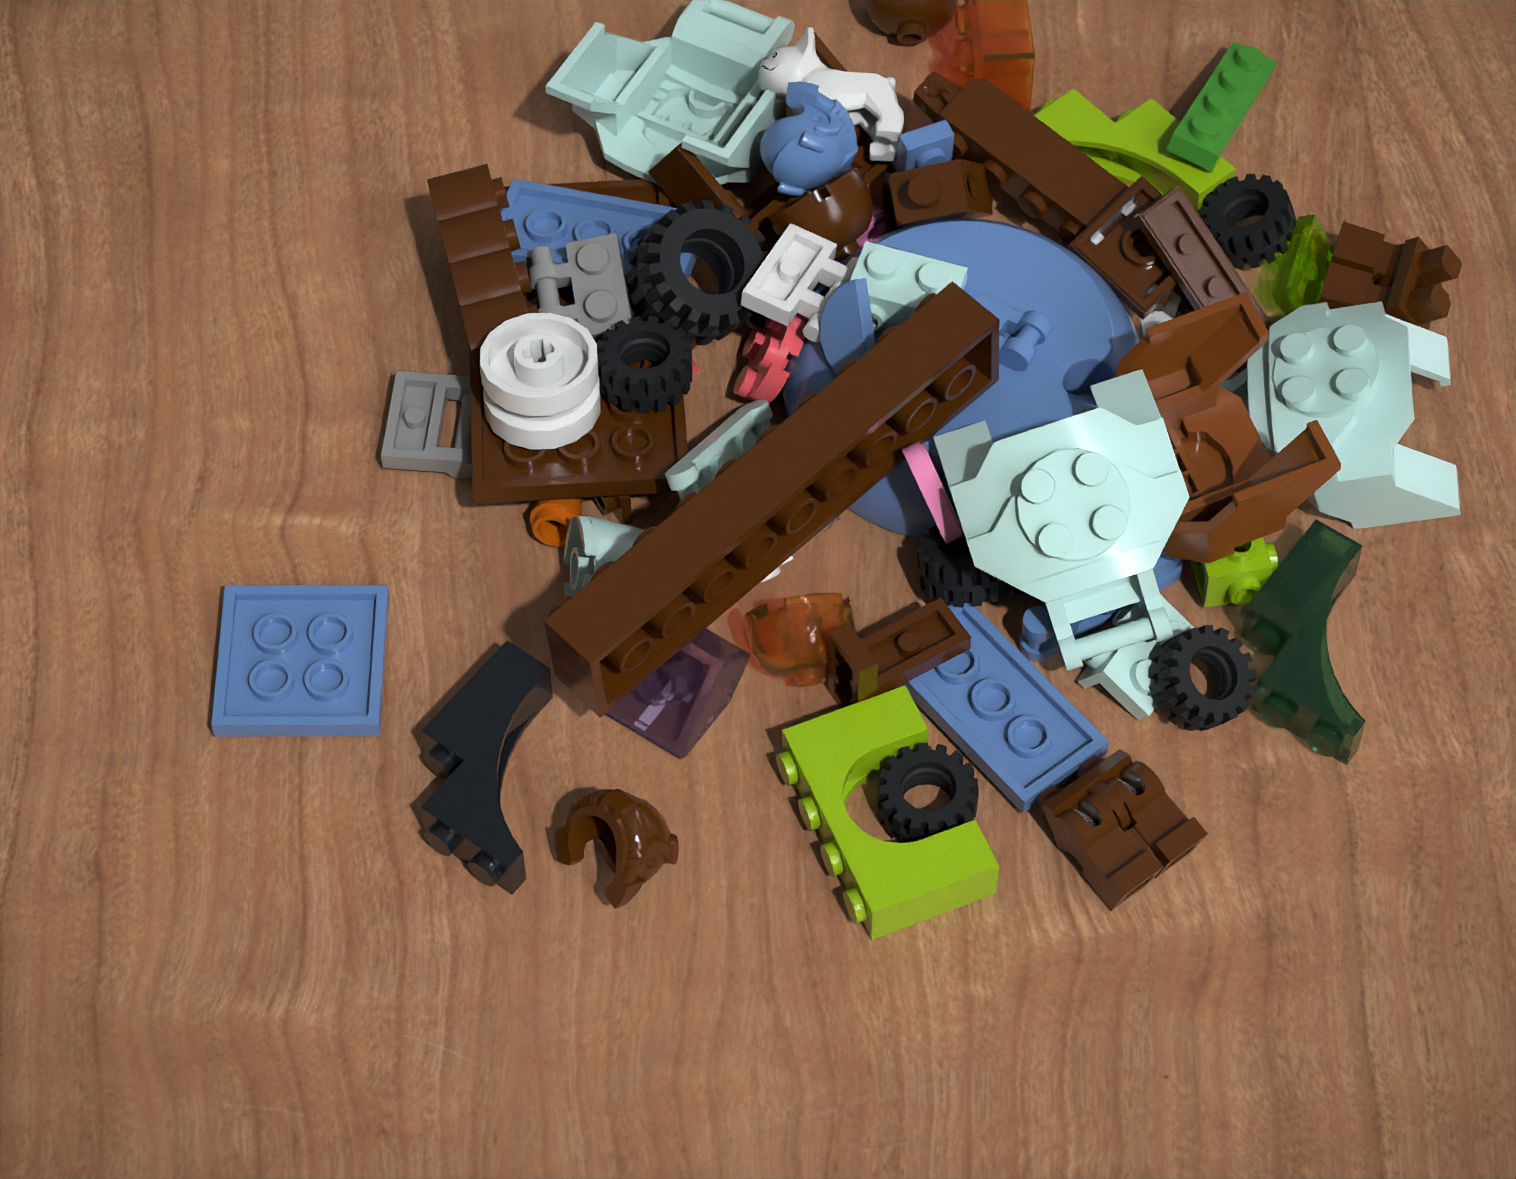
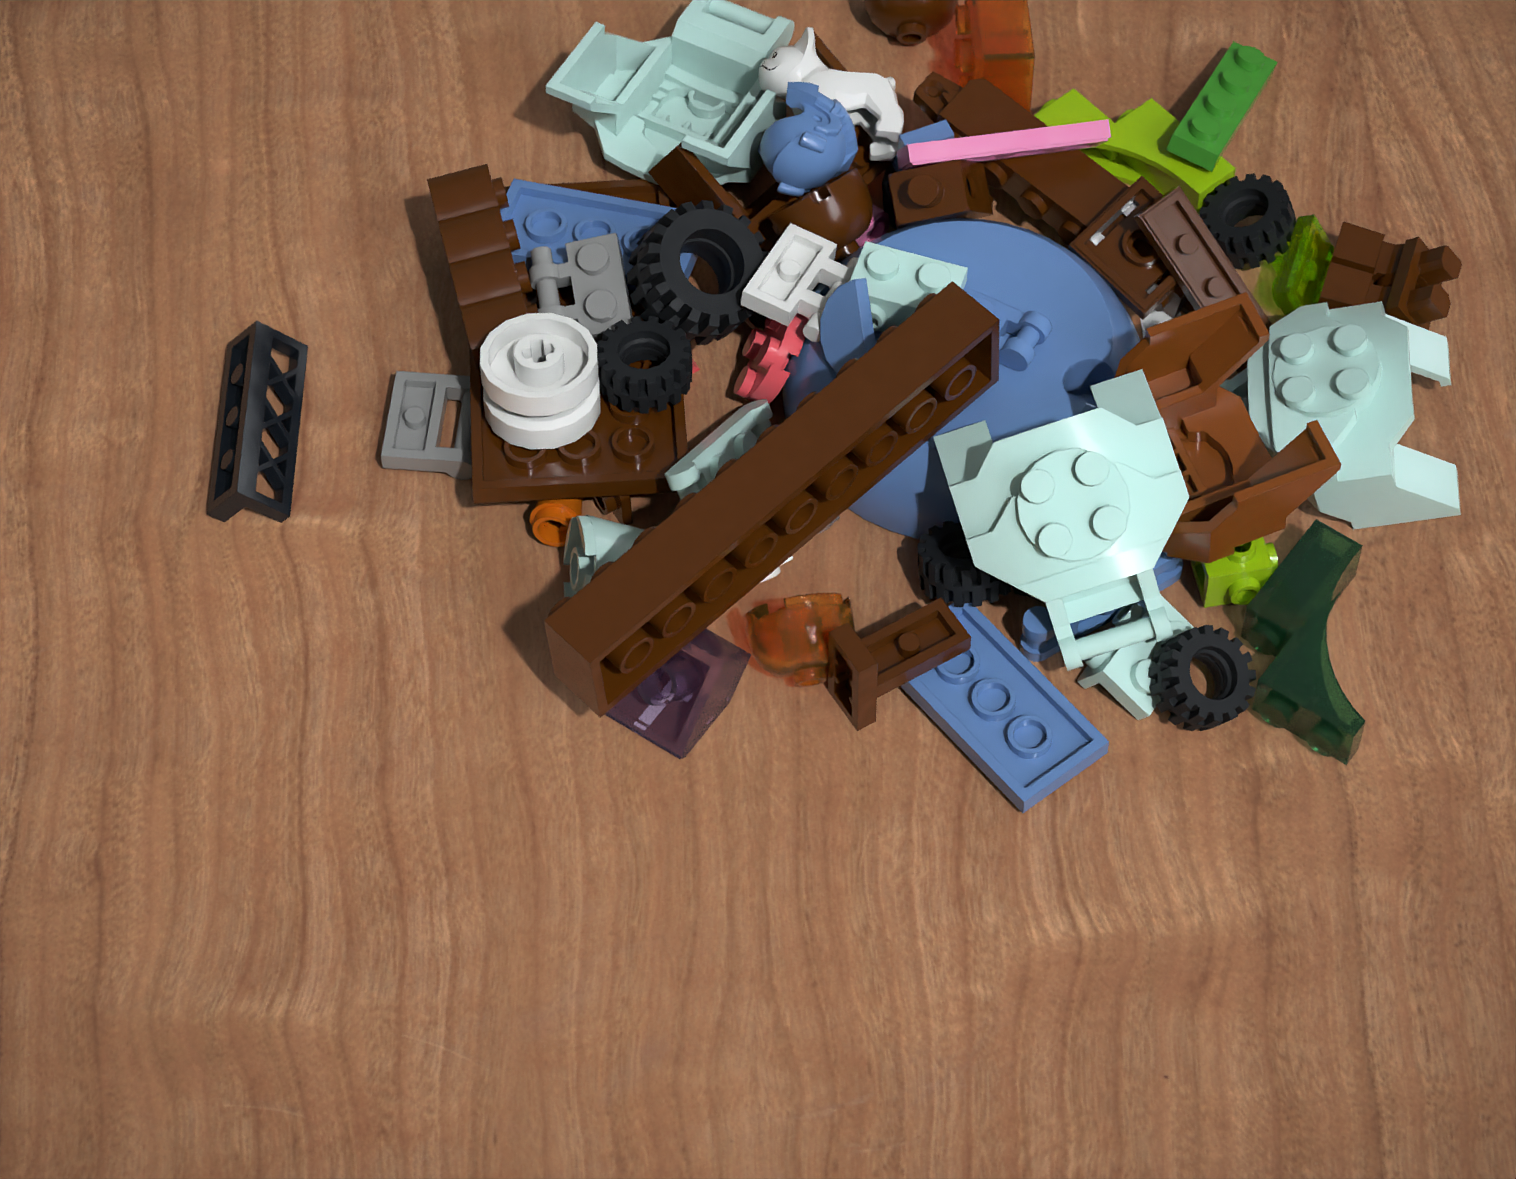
medium blue plate [211,585,390,737] -> none
black arch [421,640,553,895] -> none
reddish brown helmet [555,789,679,909] -> none
lime arch [776,685,999,941] -> none
black tyre [877,743,979,843] -> none
bright pink tile [902,441,964,544] -> none
reddish brown hips [1036,749,1208,911] -> none
none -> black fence [207,321,308,523]
none -> bright pink tile [896,119,1111,171]

